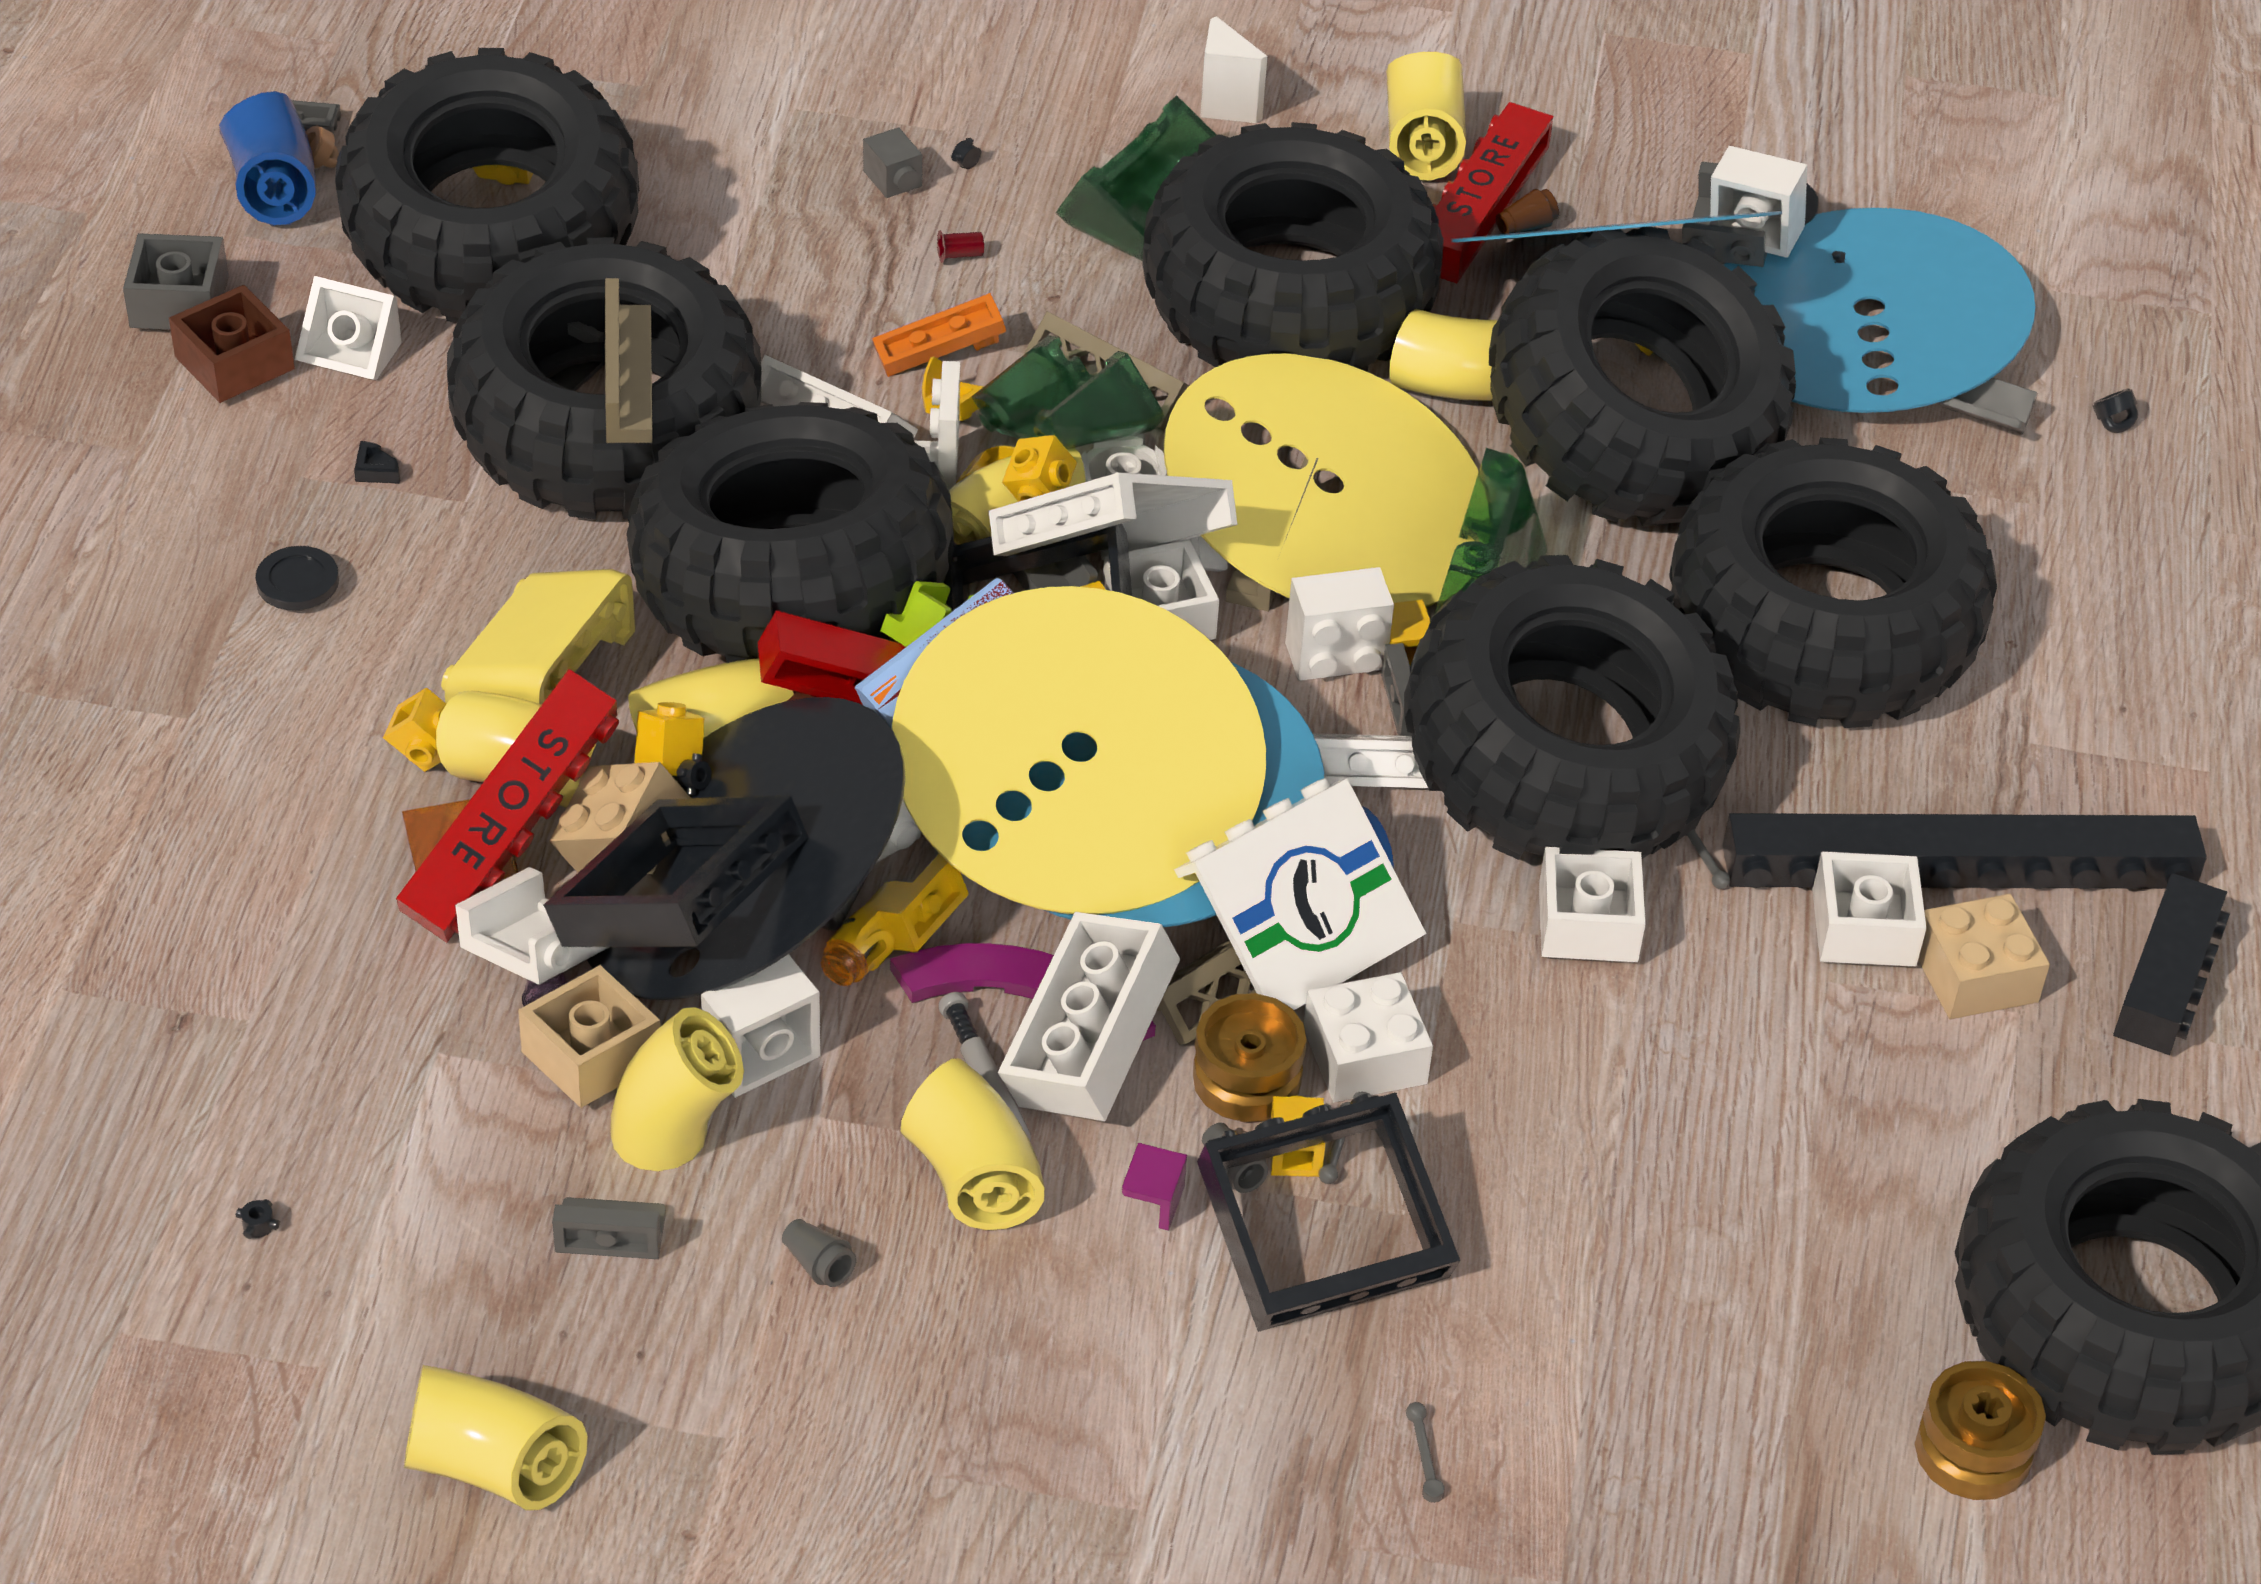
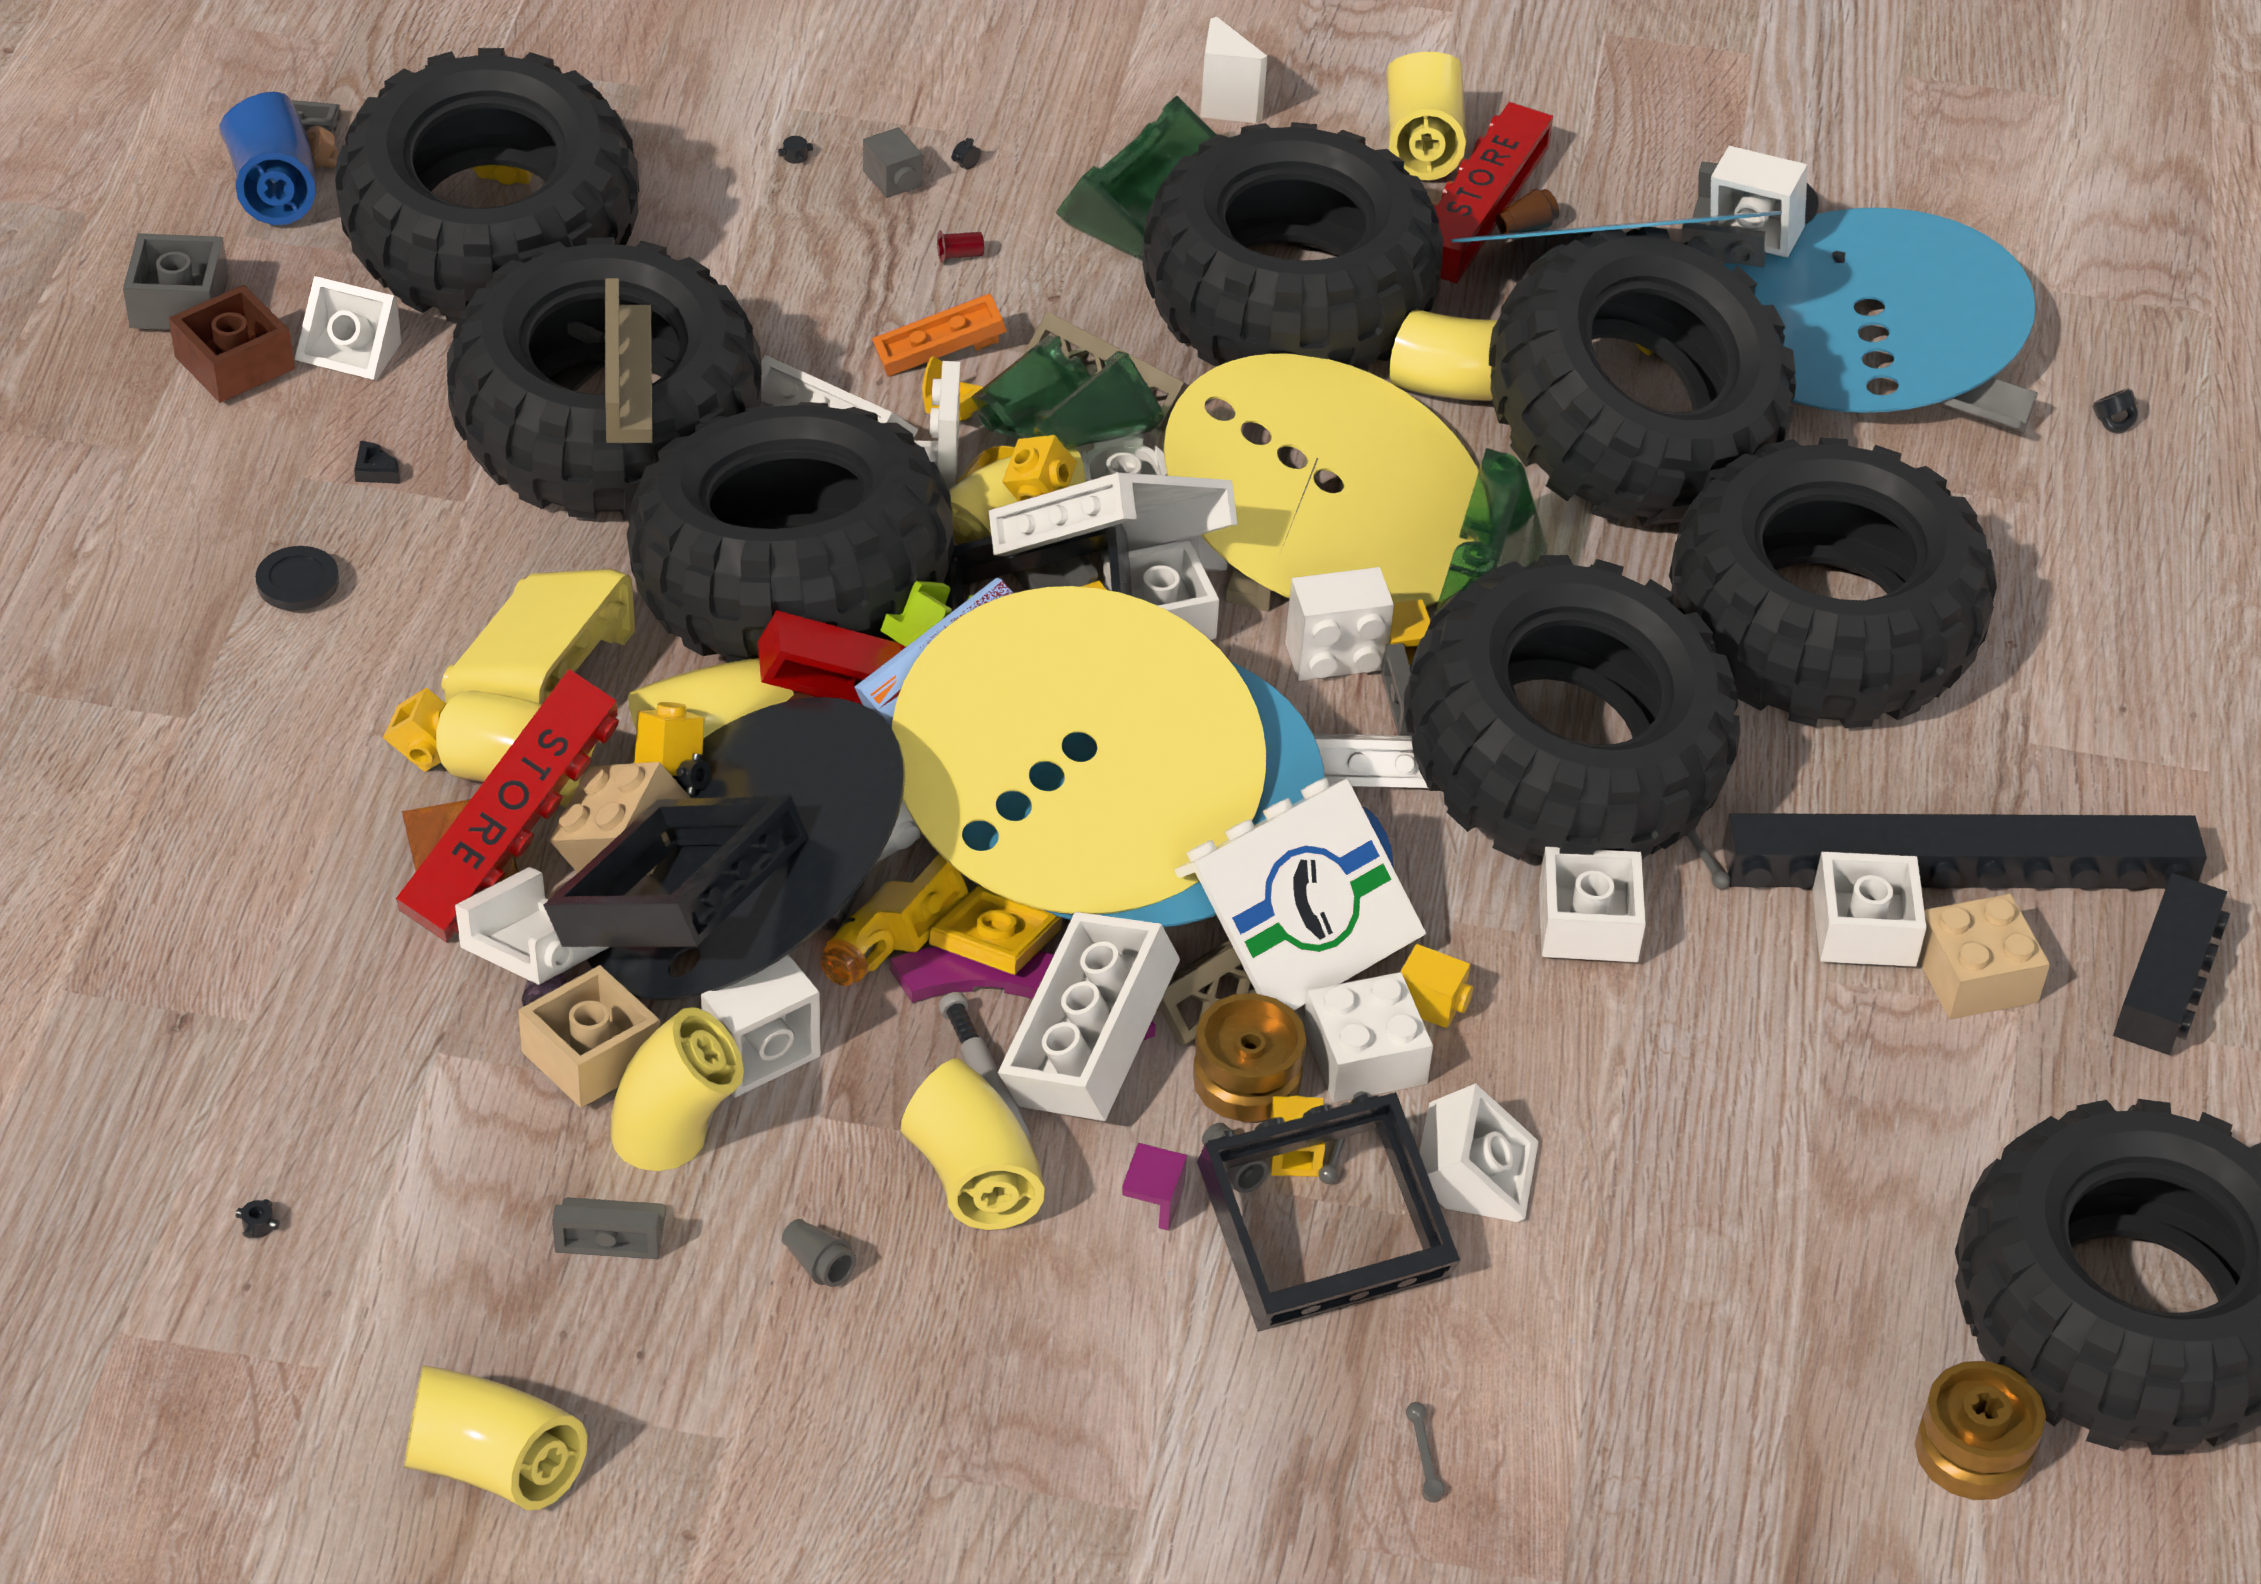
none -> black piece [778,136,813,164]
none -> yellow tile [929,886,1062,975]
none -> yellow brick [1400,944,1474,1029]
none -> white slope [1419,1083,1538,1222]

